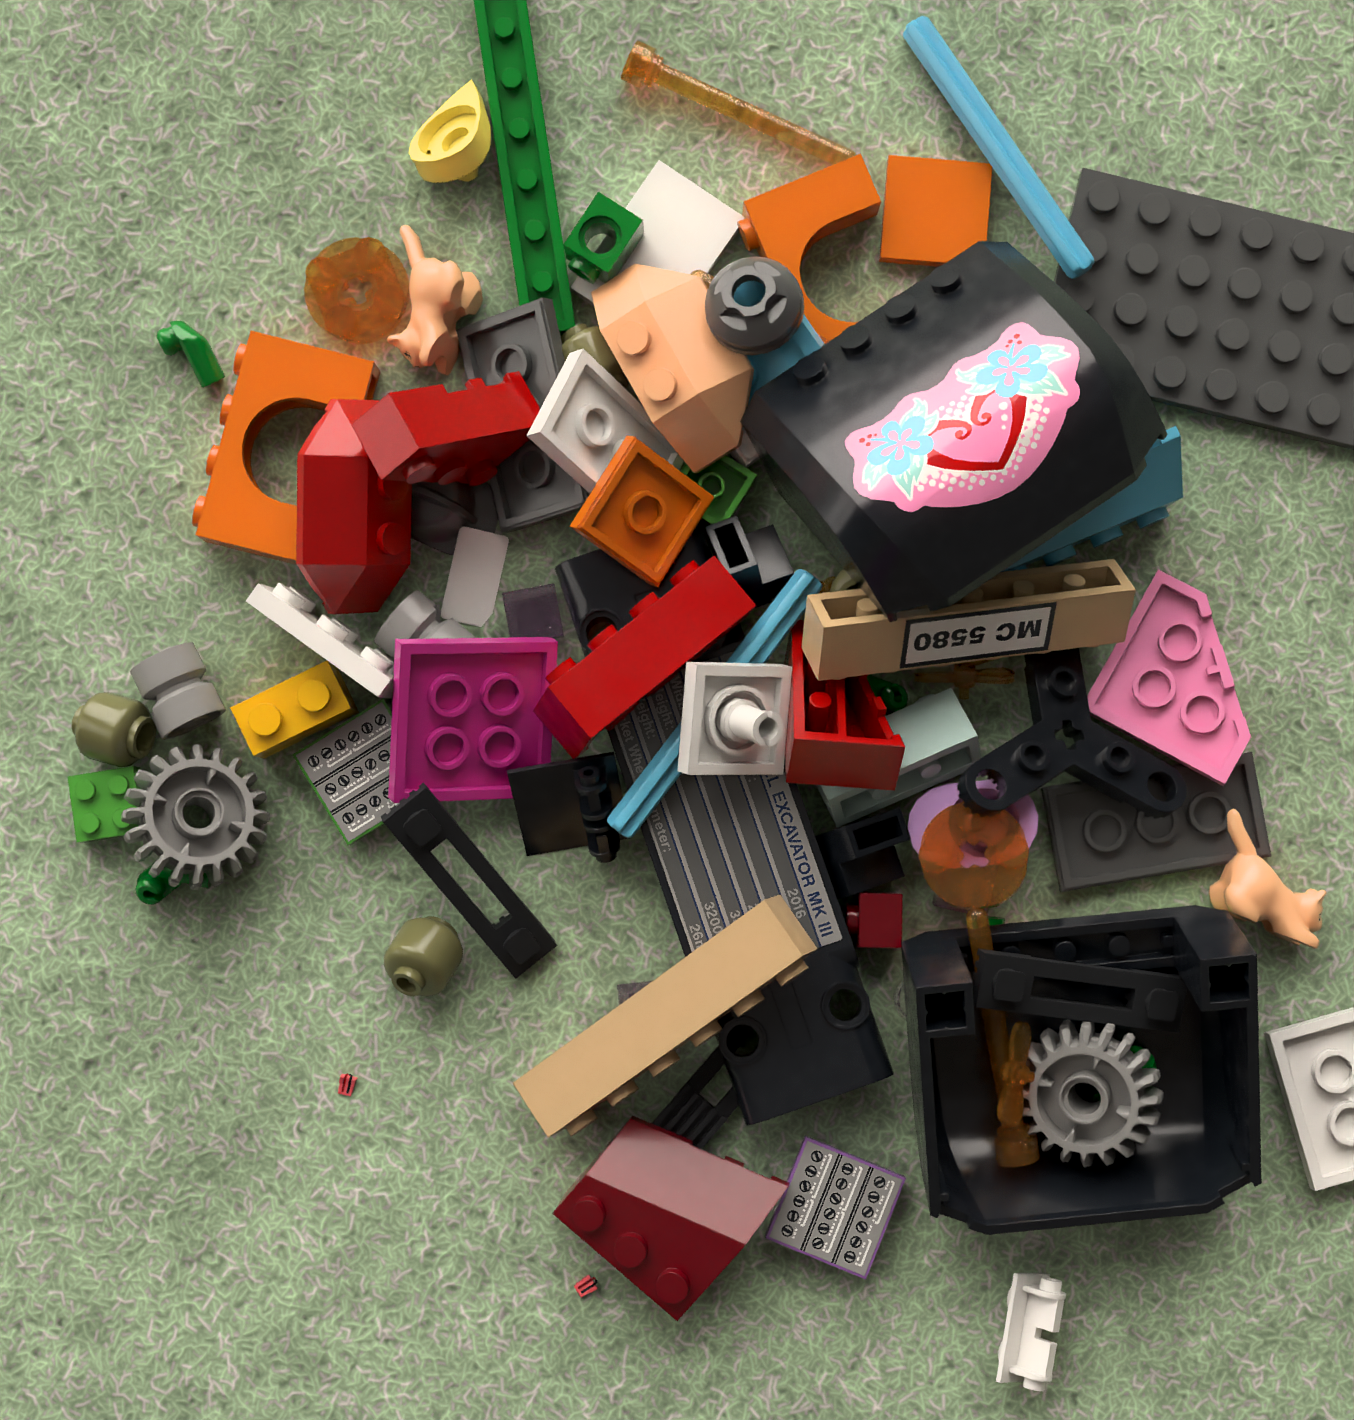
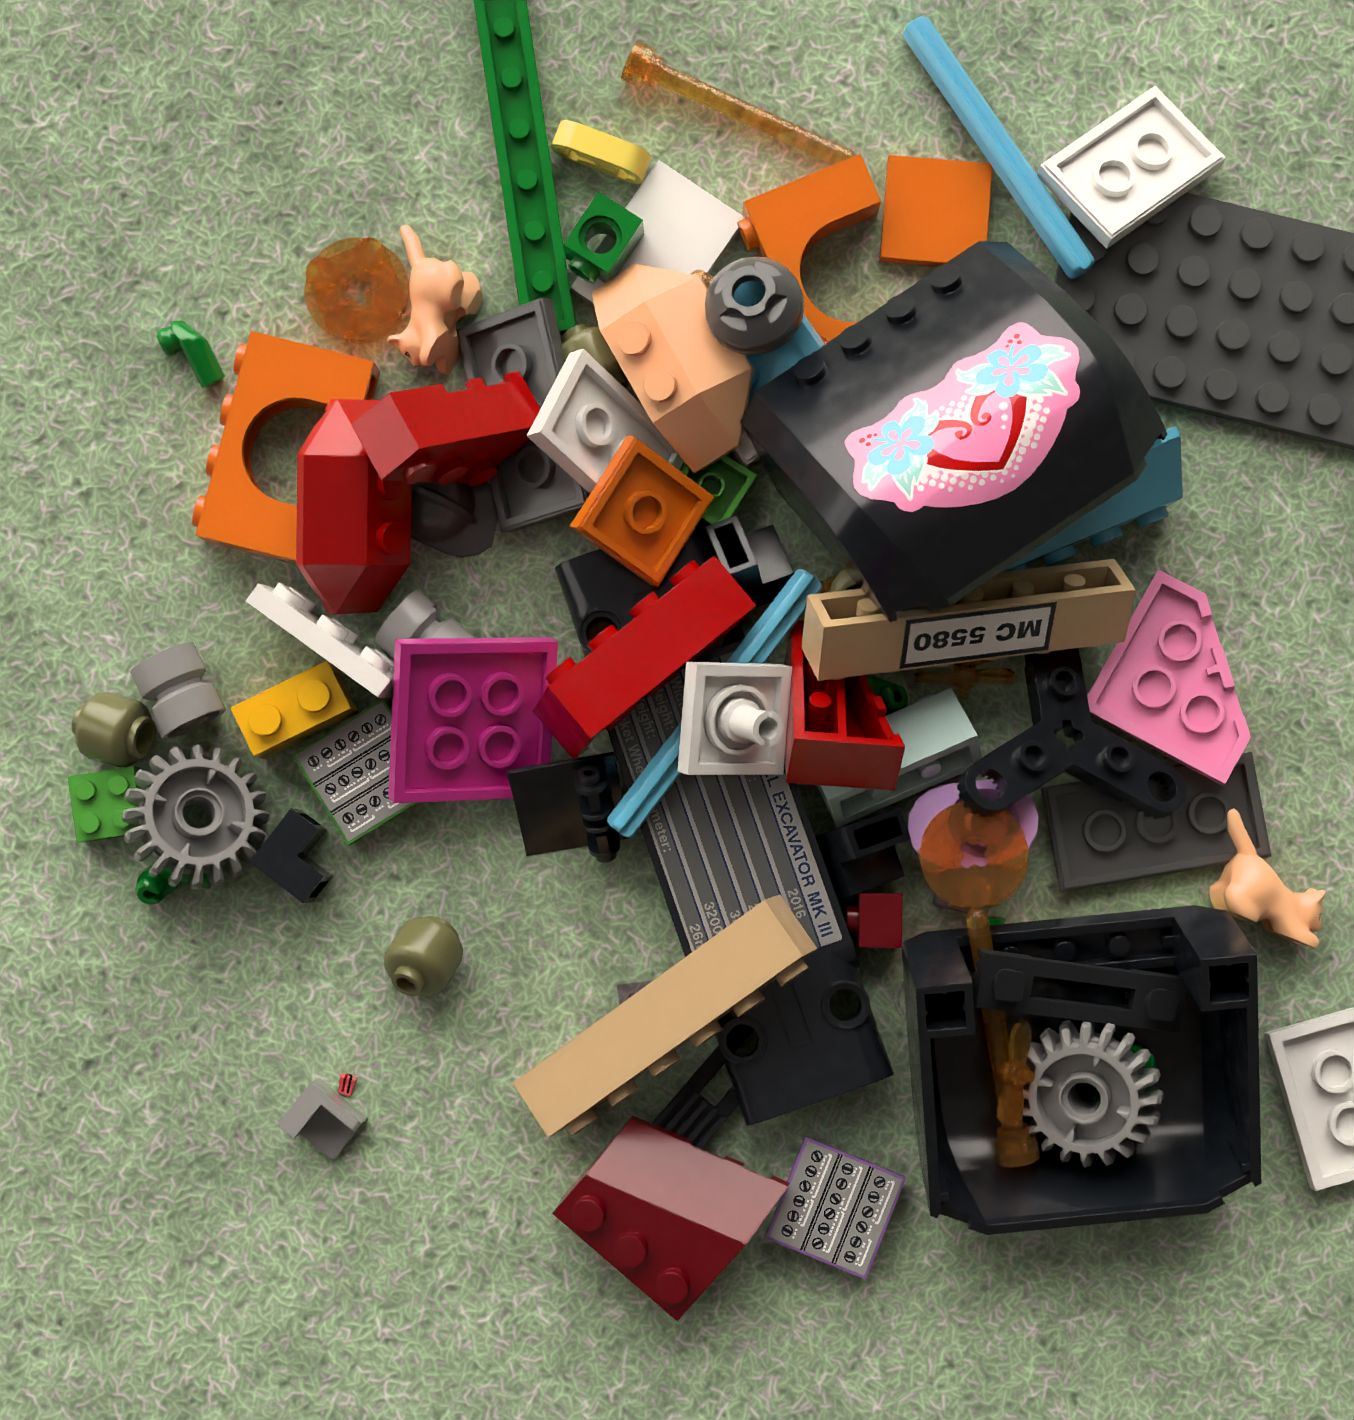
black container [381,782,557,979] -> none
light yellow piece [409,79,491,183] -> none
white sticker [441,526,509,627] -> none
plate [502,583,564,639] -> none
coral piece [574,1274,598,1298] -> none
white hinge [996,1273,1066,1391] -> none
none -> black piece [250,808,333,903]
none -> light grey panel [277,1078,368,1159]
none -> light yellow beam [550,120,652,184]
none -> white tile [1037,86,1226,249]

